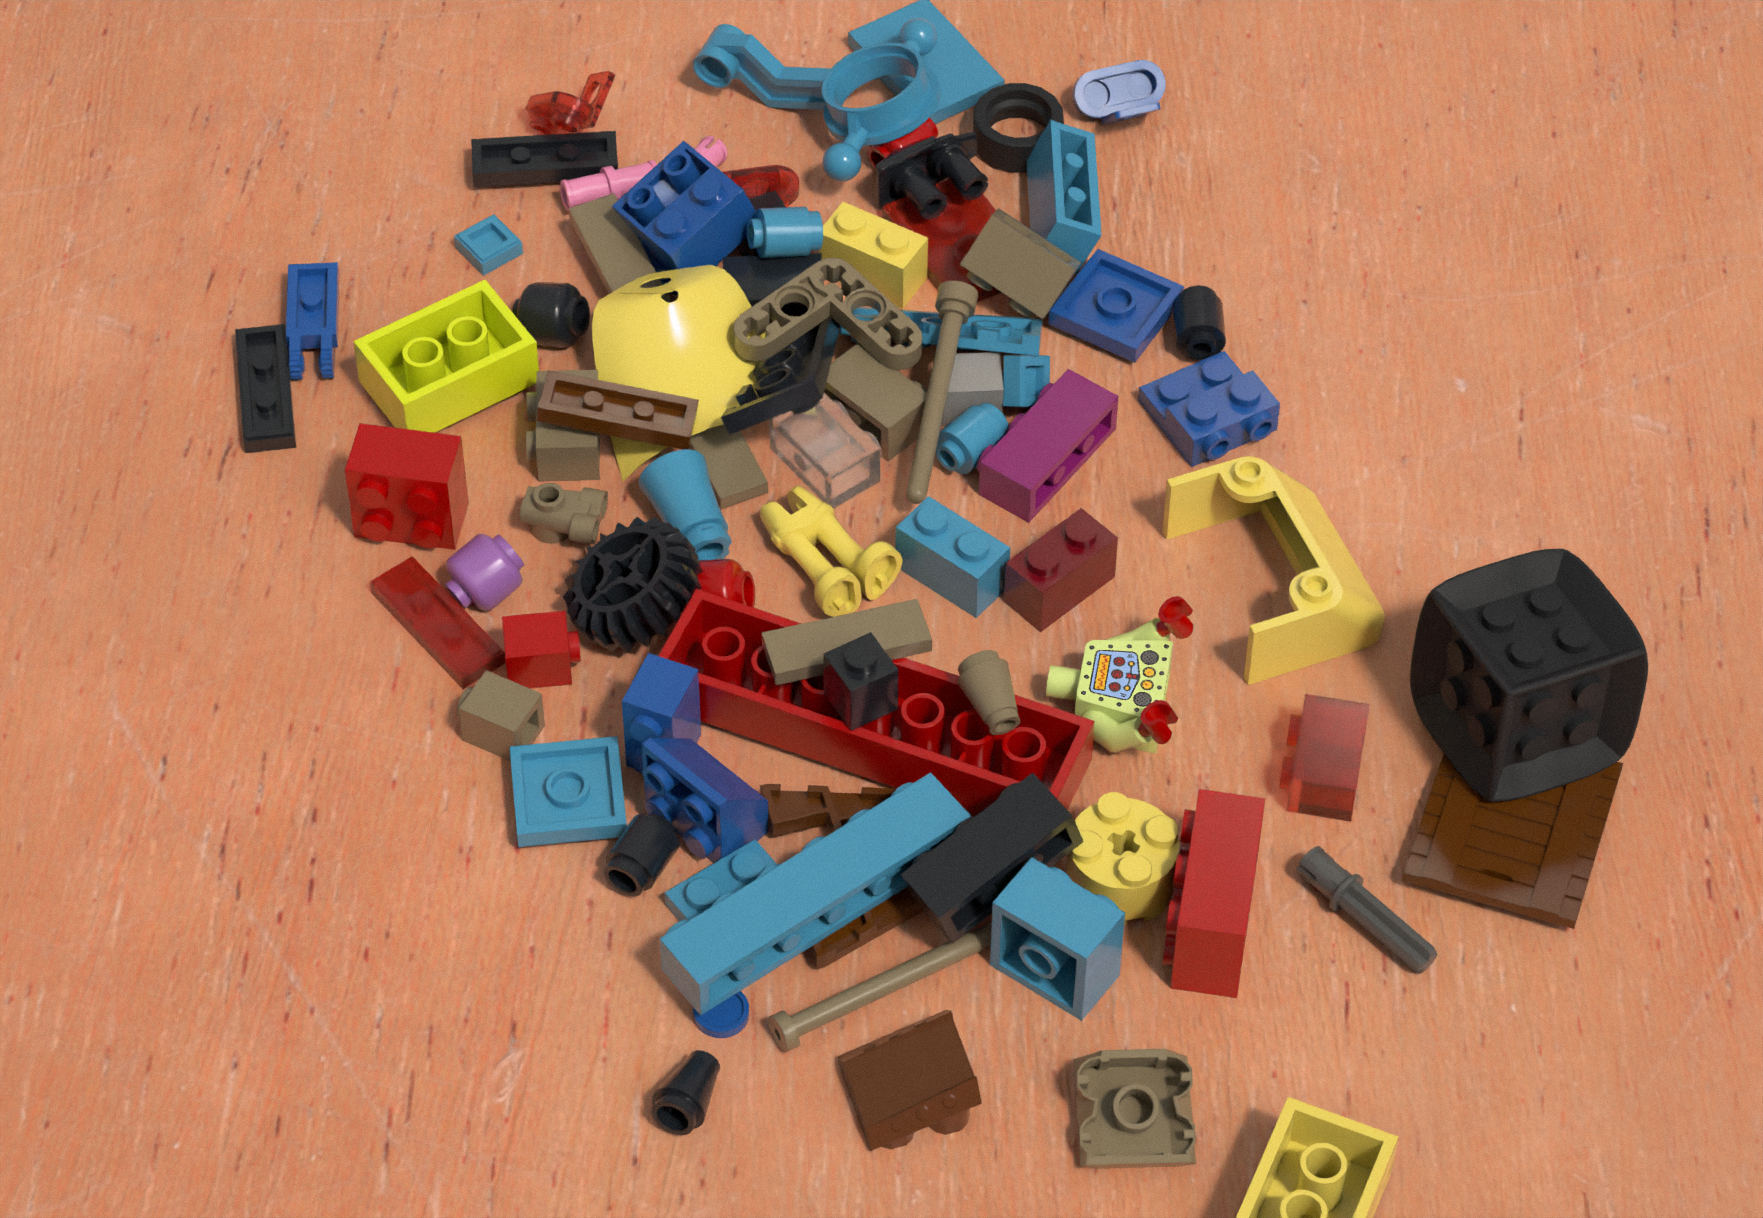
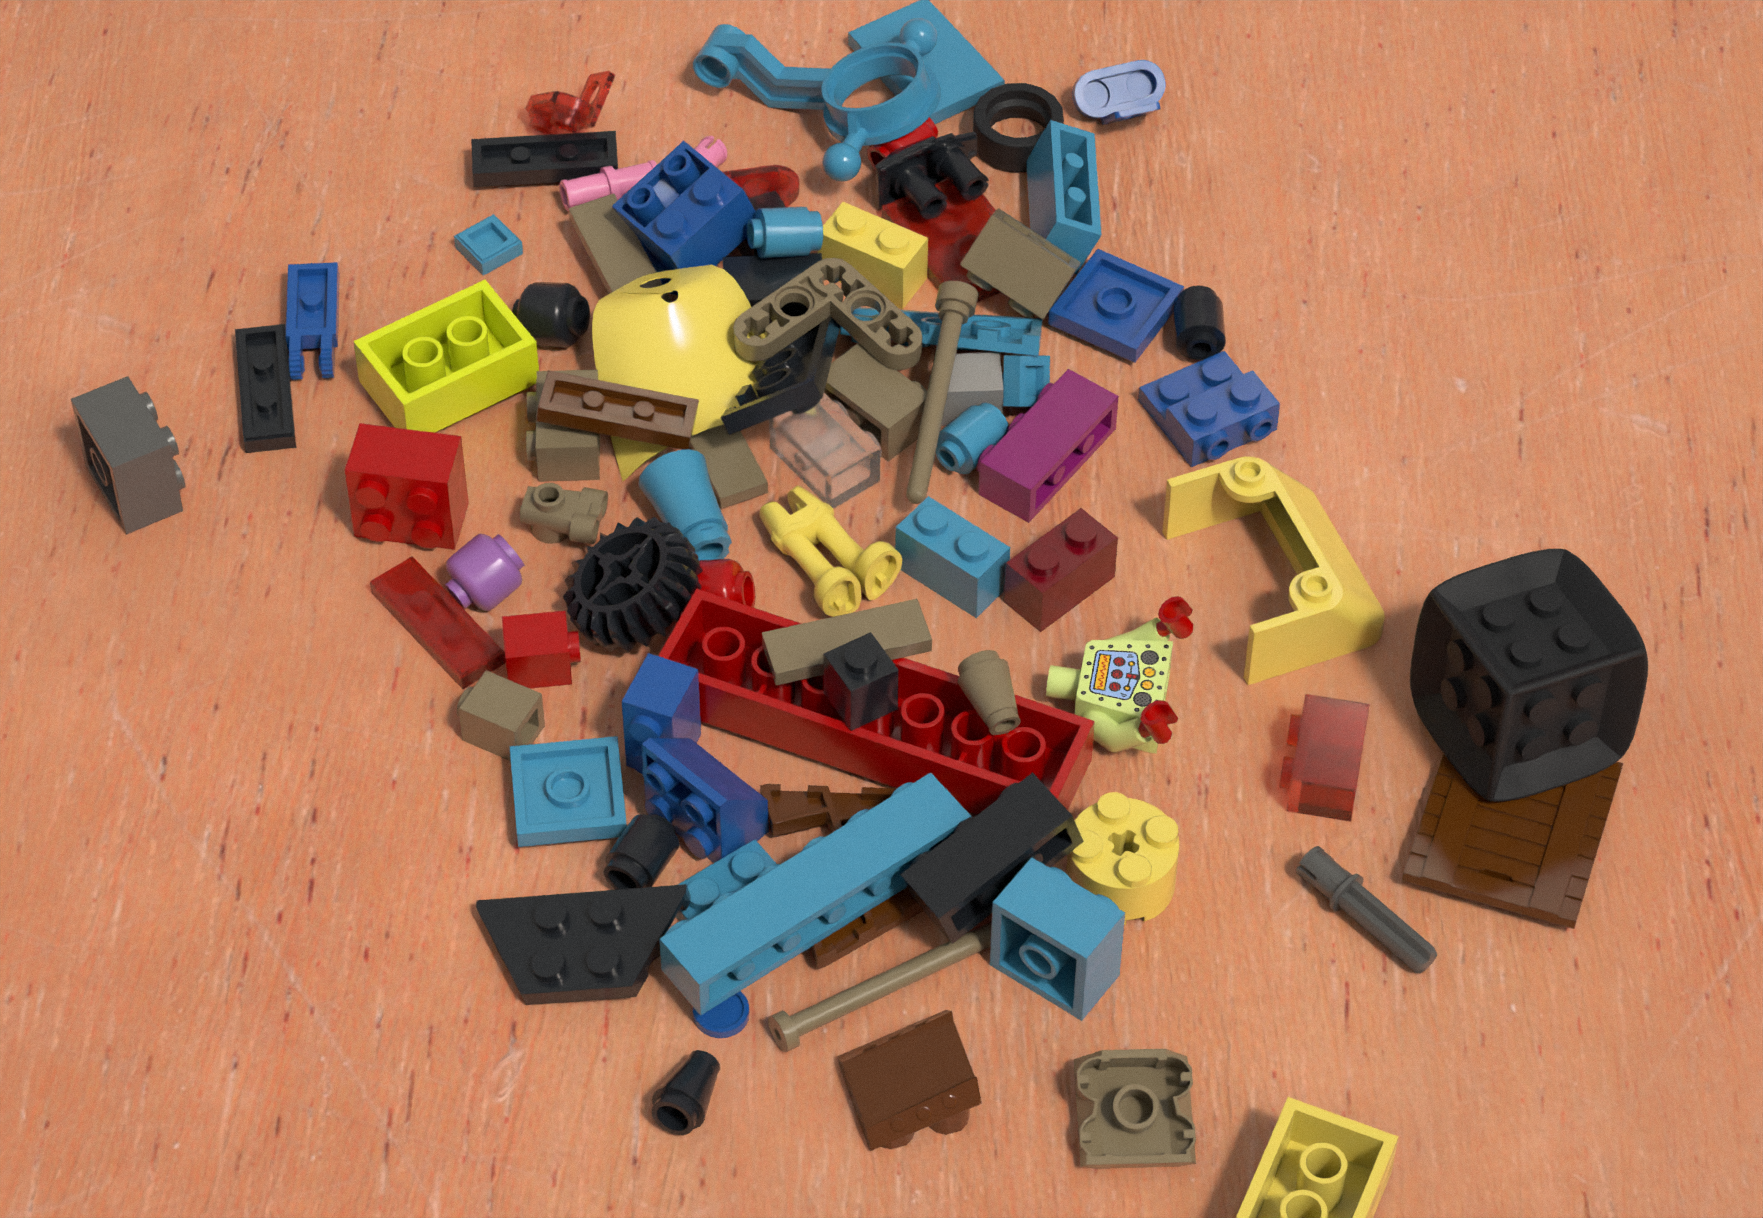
red brick [1162,789,1266,998] -> none
none -> dark grey brick [71,376,186,535]
none -> black wing [476,884,691,1005]

